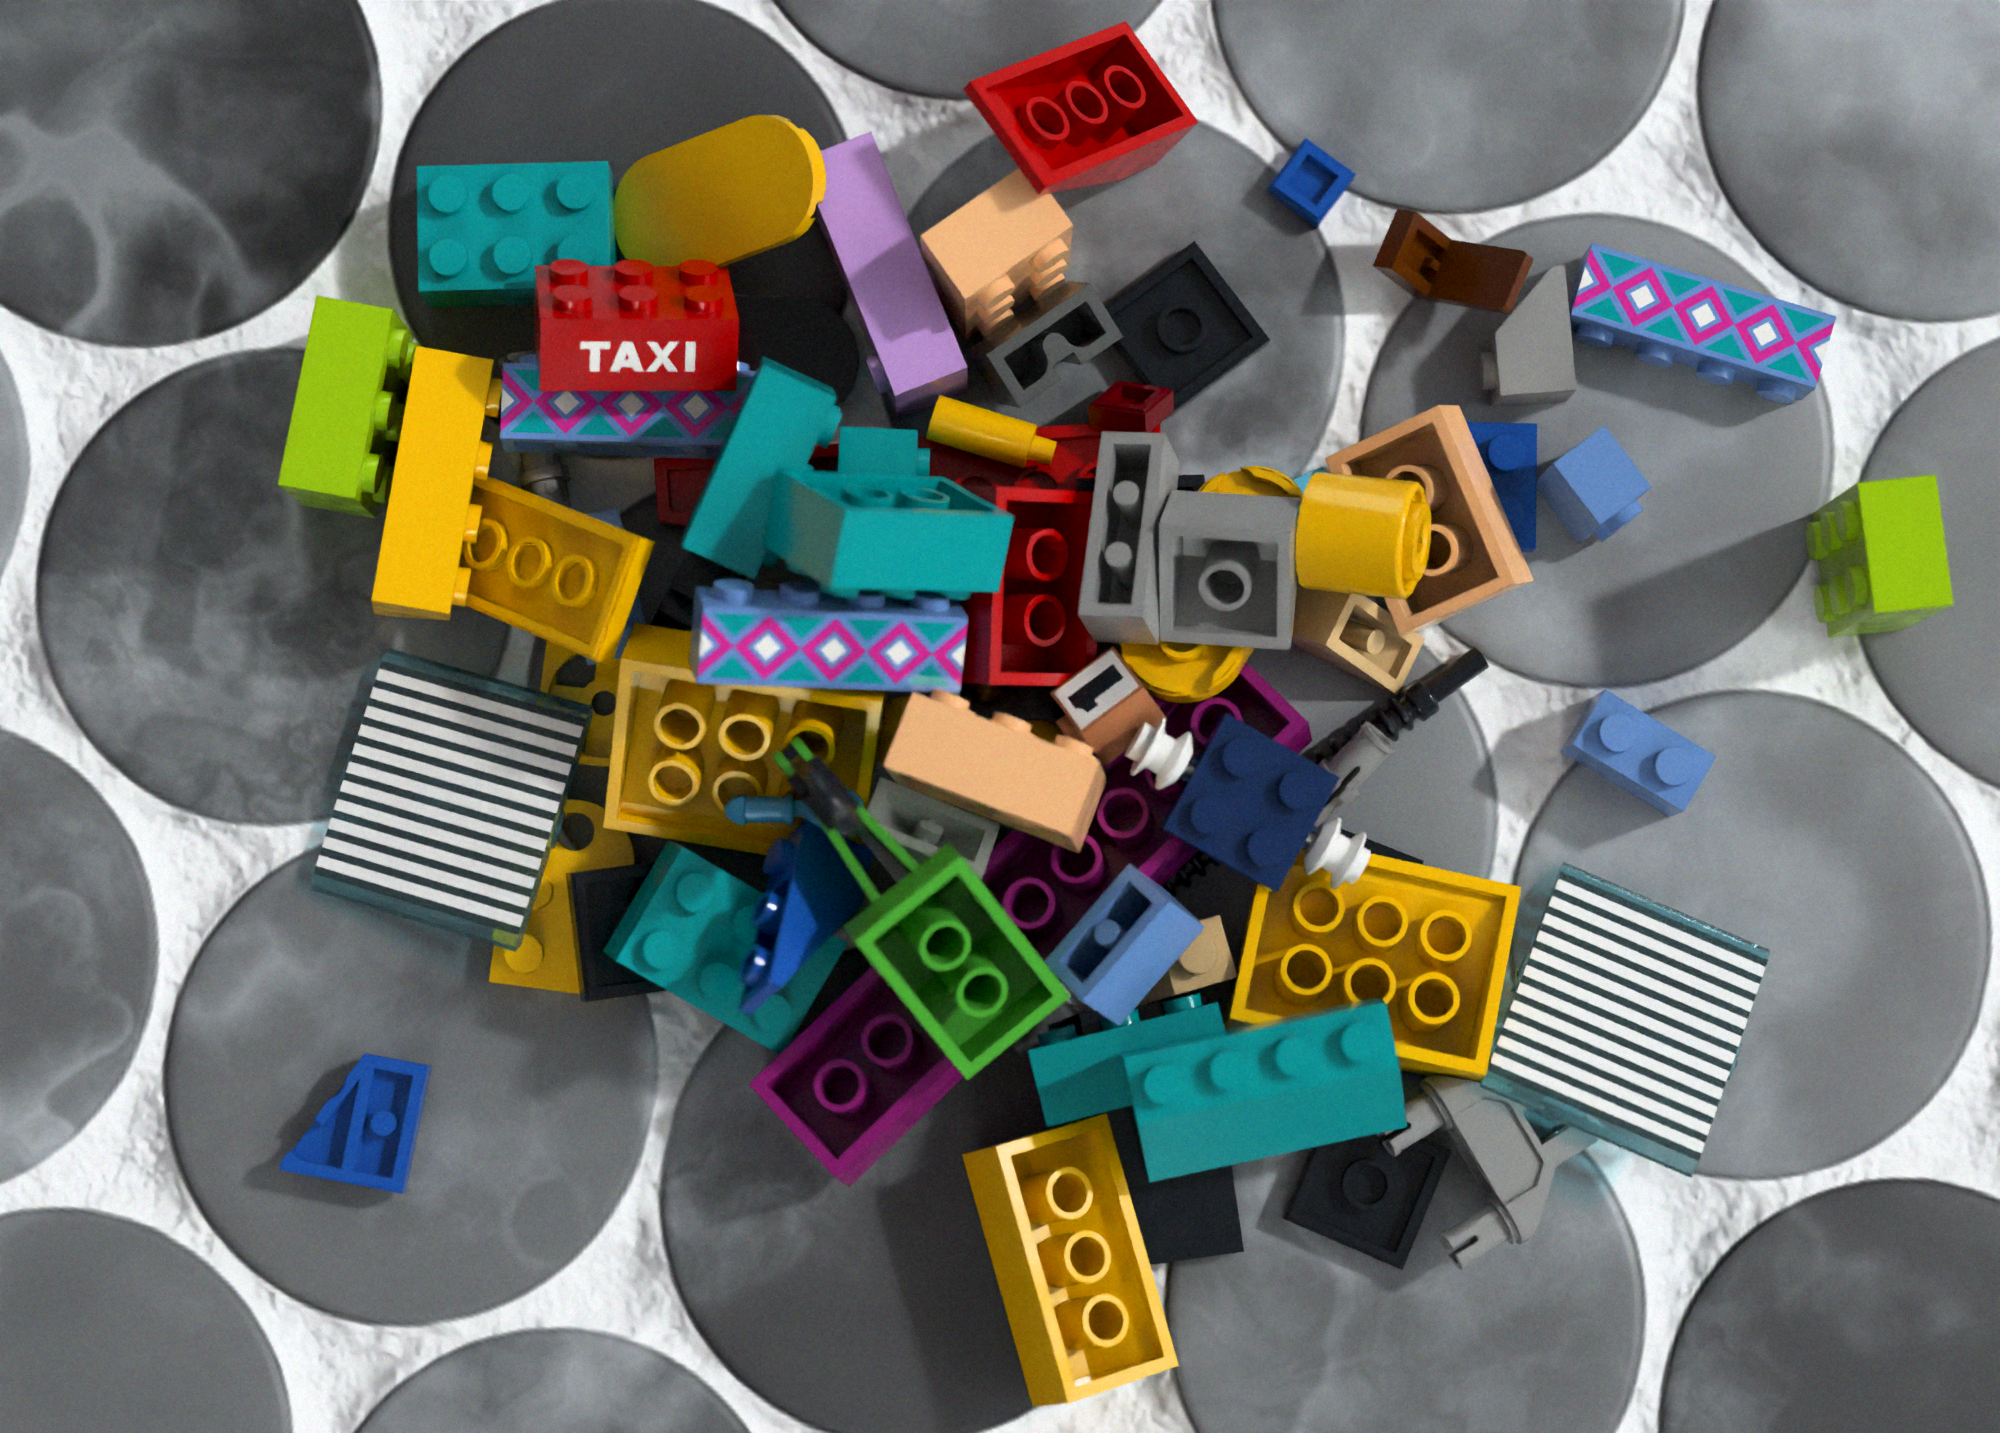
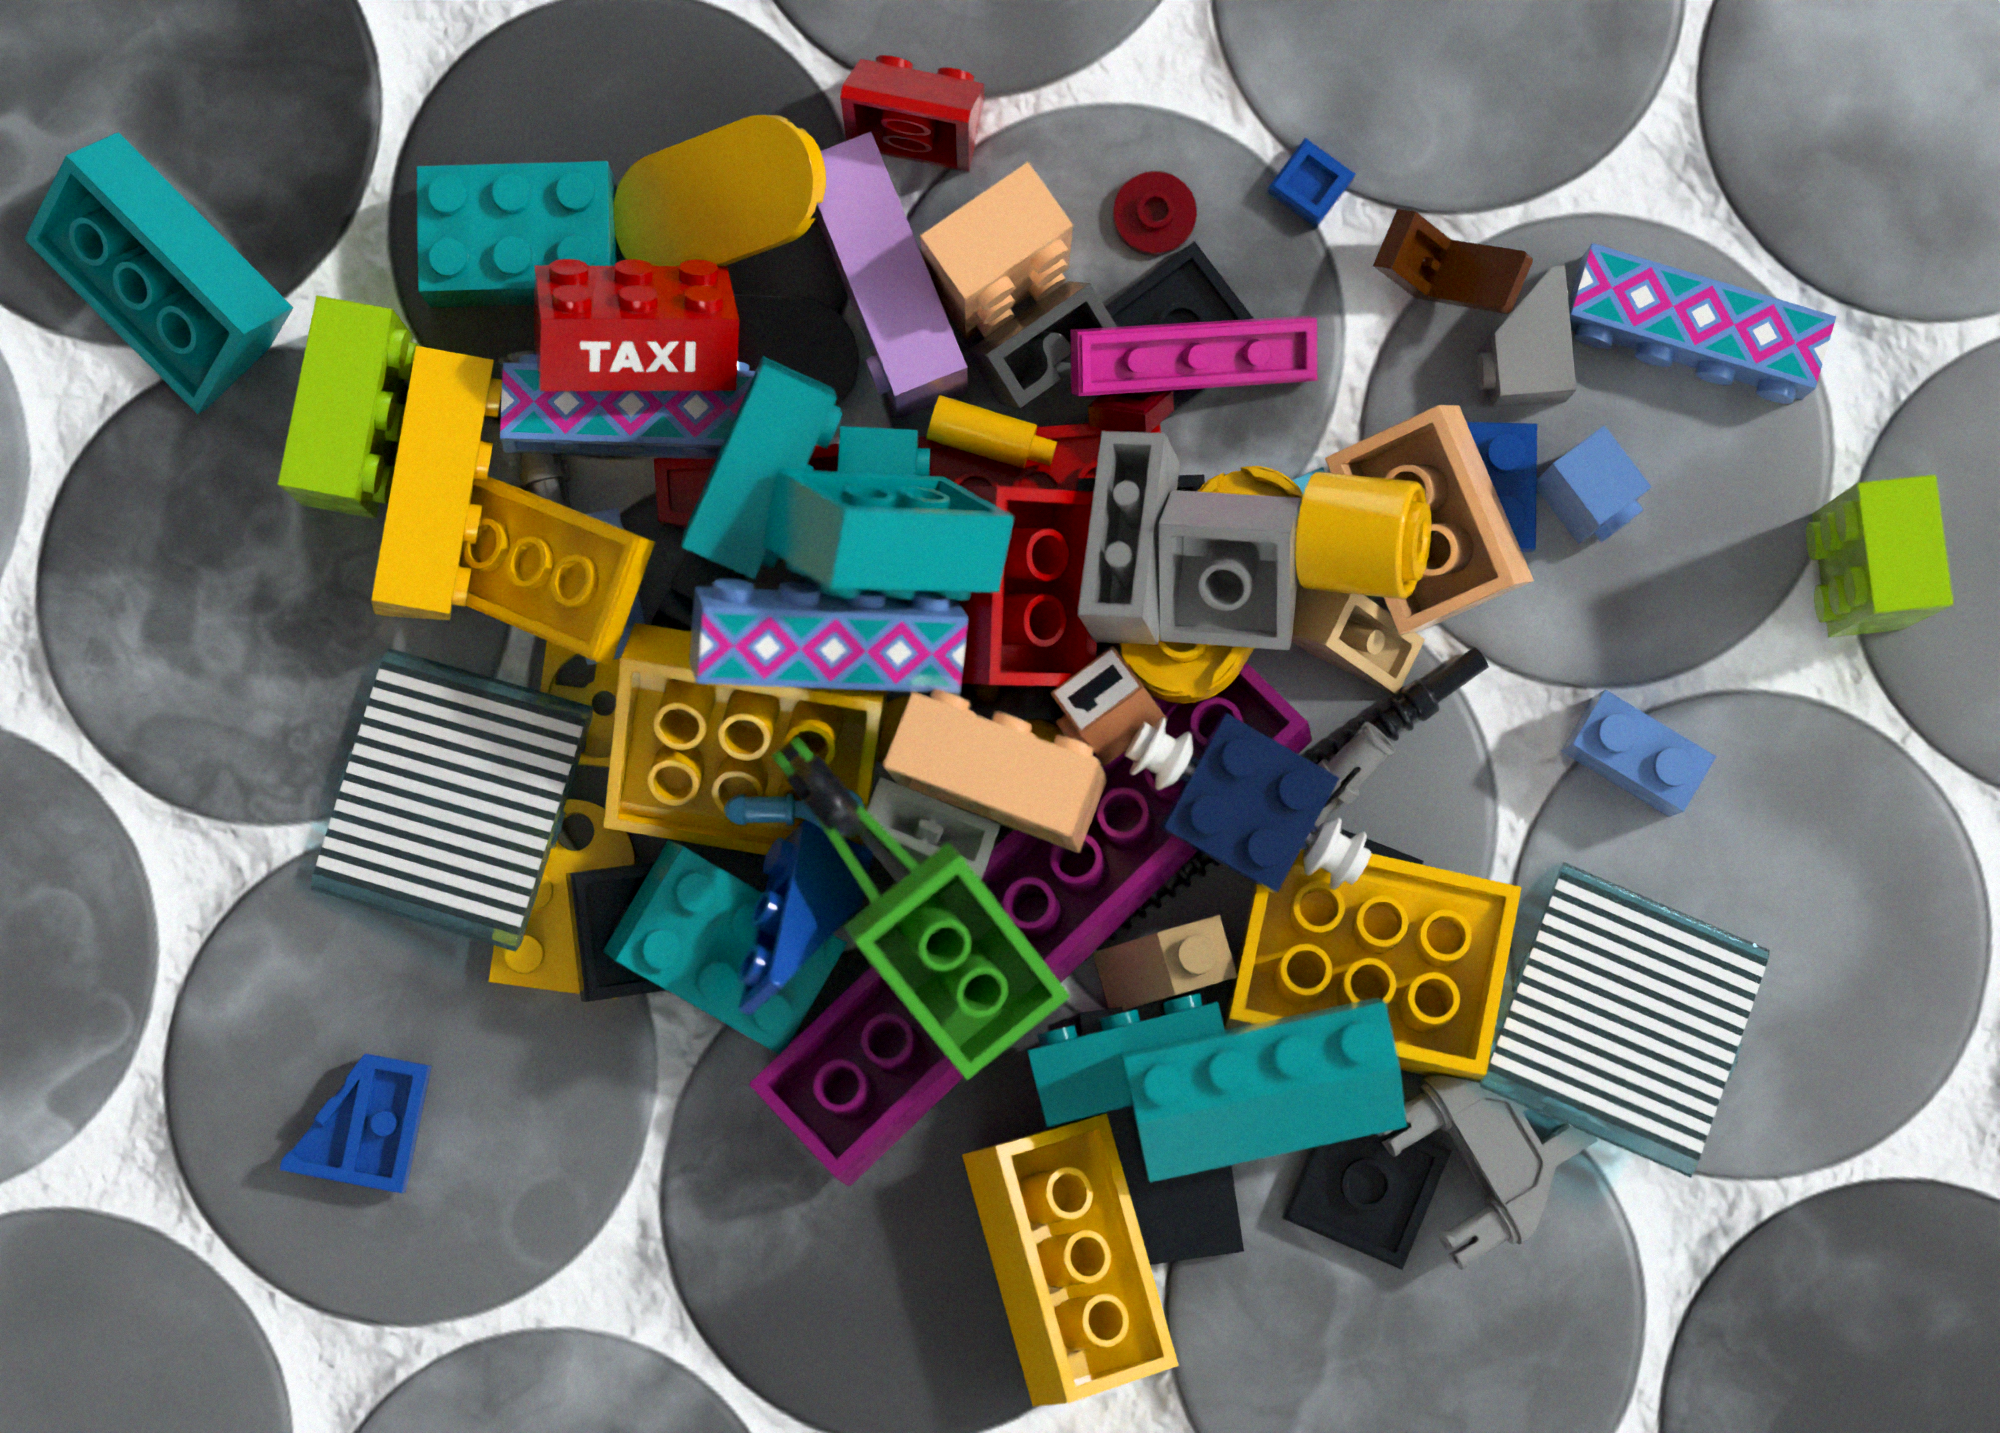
red slope [963,21,1198,195] -> none
medium blue brick [1044,863,1205,1026] -> none
none -> teal slope [24,132,293,414]
none -> red slope [840,55,984,172]
none -> dark pink tile [1070,316,1317,396]
none -> dark red piece [1113,171,1197,256]

